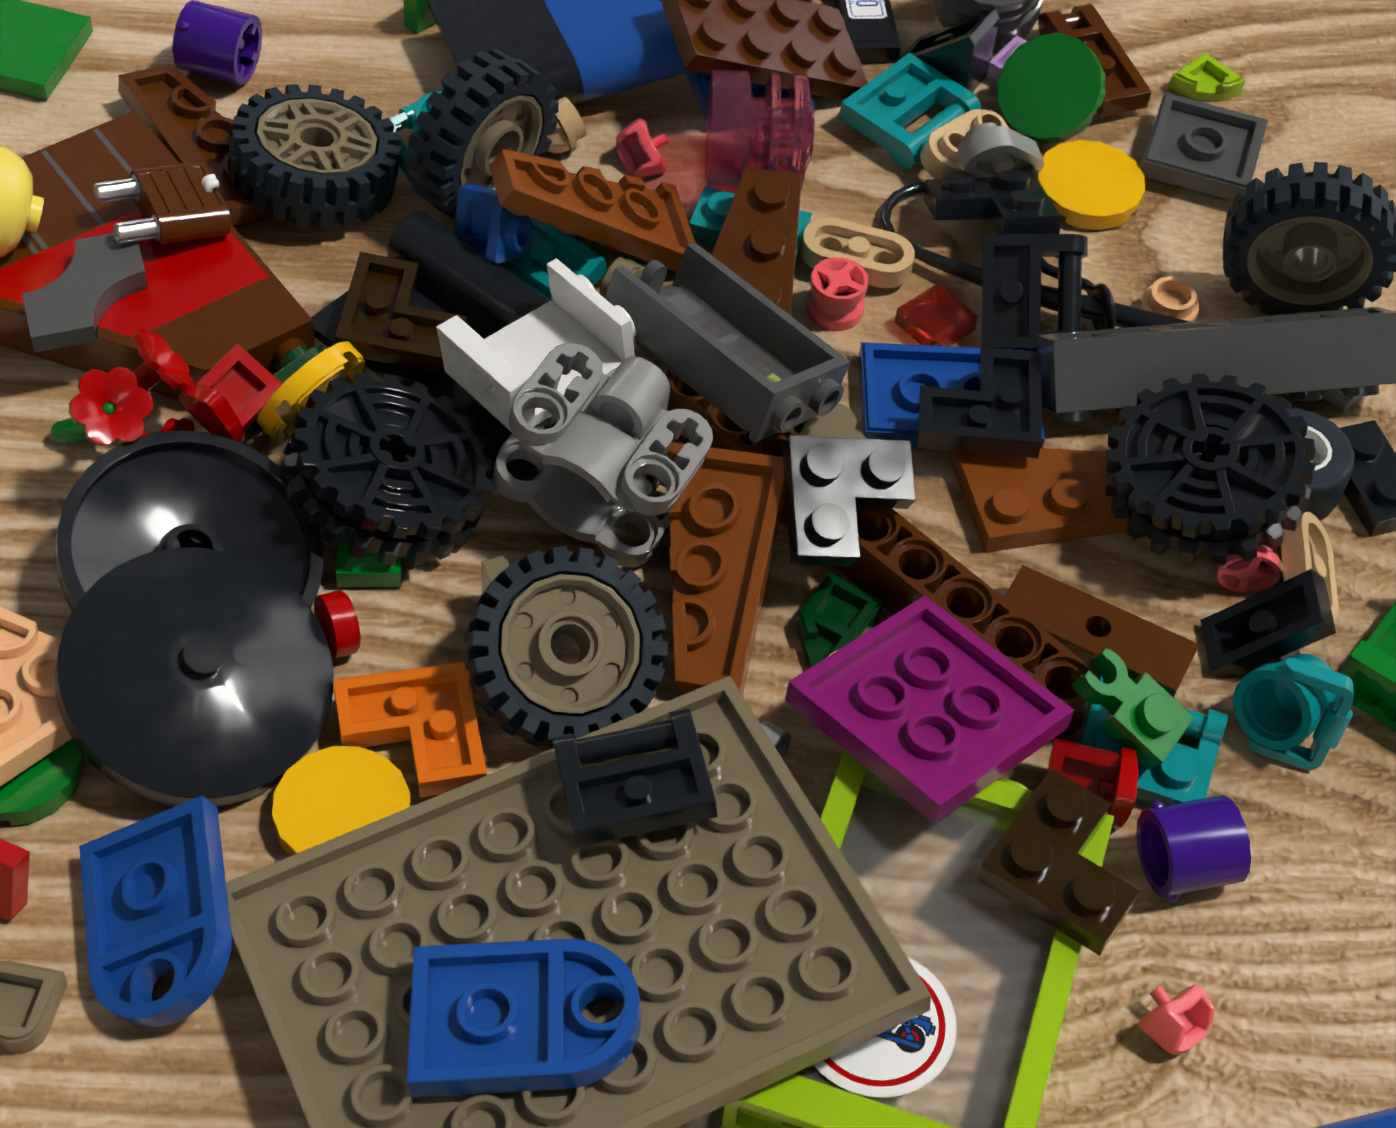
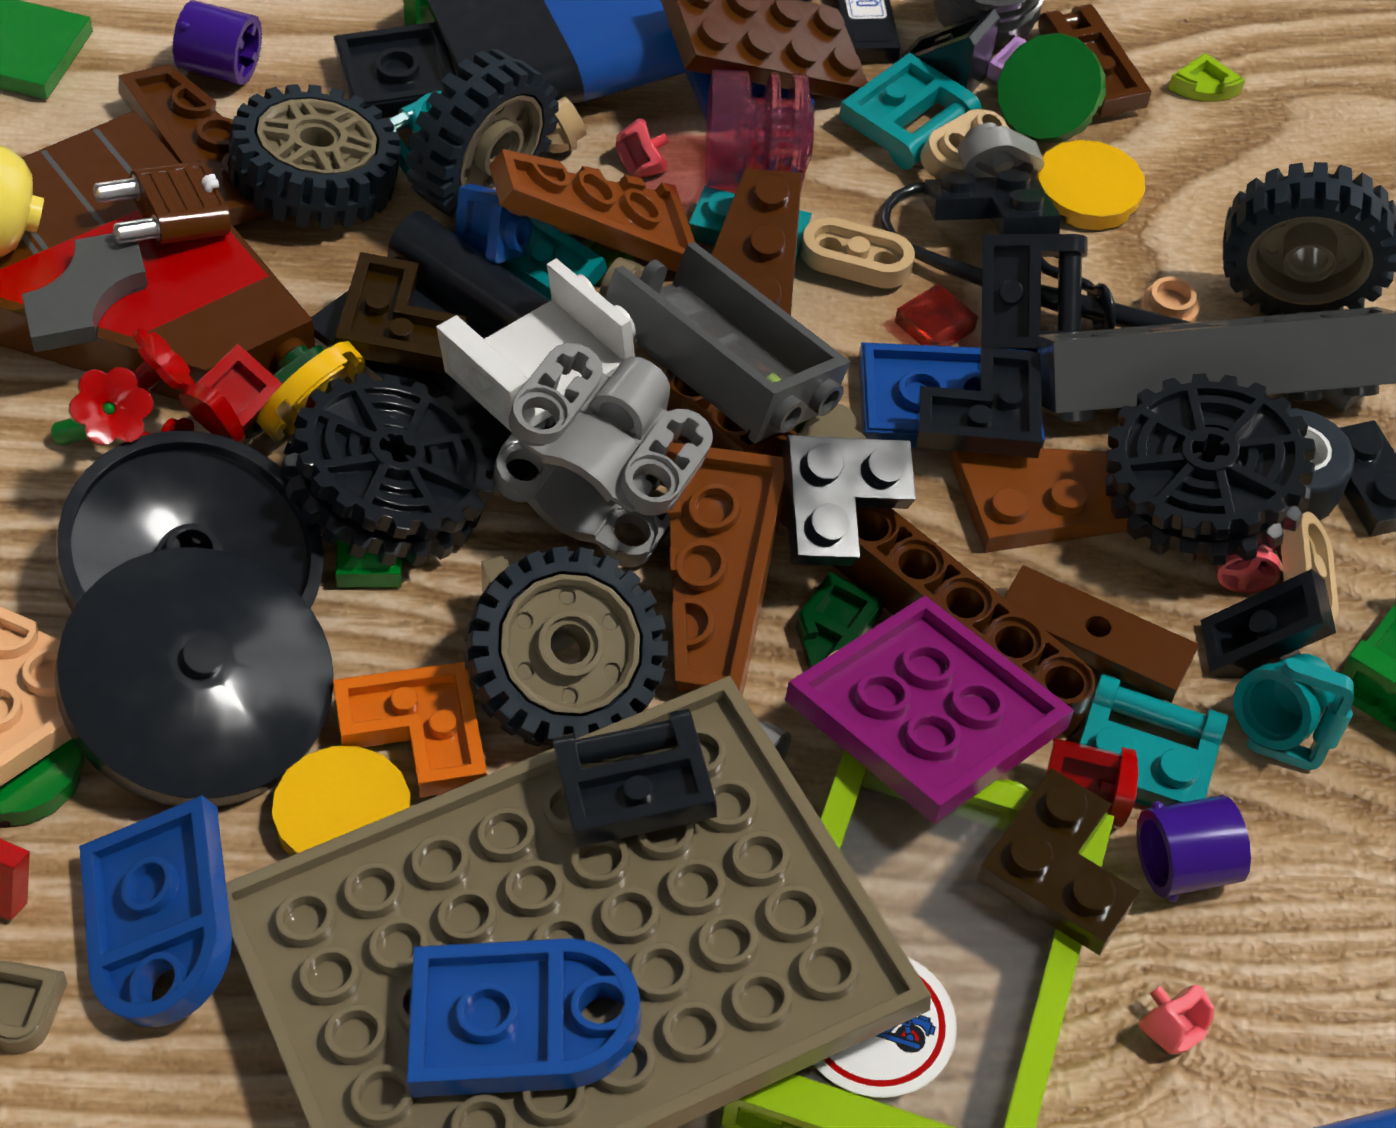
red tile [314,590,361,659] -> none
coral wheel [807,257,869,331] -> none
green plate [1072,648,1194,770] -> none
dark grey plate [1140,93,1268,201] -> none
none -> black plate [334,22,457,118]

